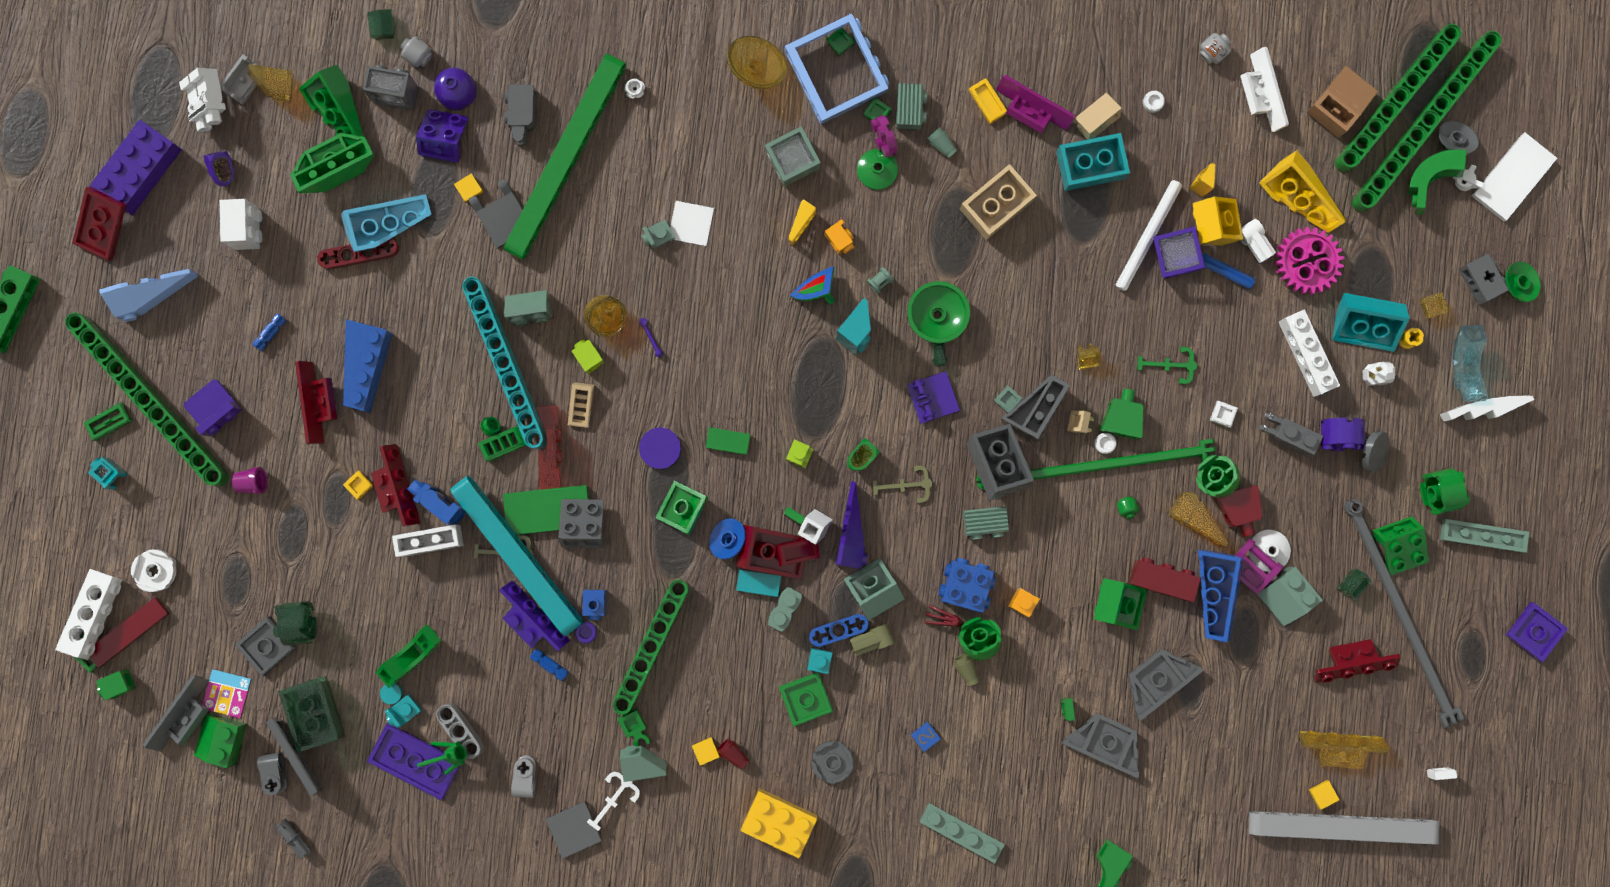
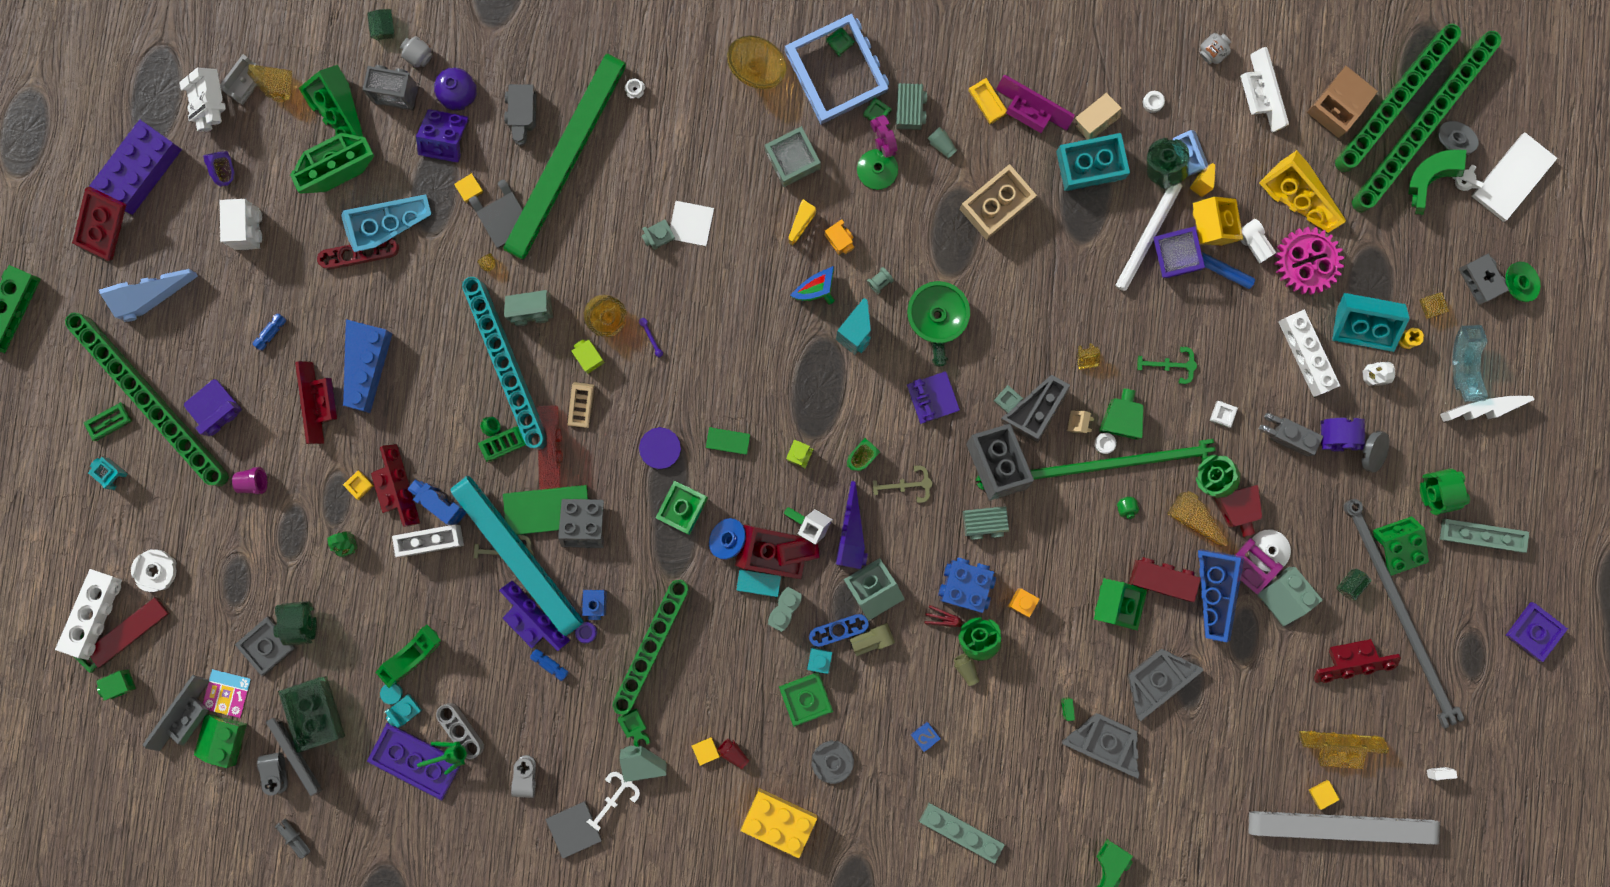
none -> green rock [327,531,357,557]
none -> clear yellow hinge [477,253,496,271]
none -> clear green brick [1147,138,1189,189]
none -> light blue slope [1172,130,1208,177]

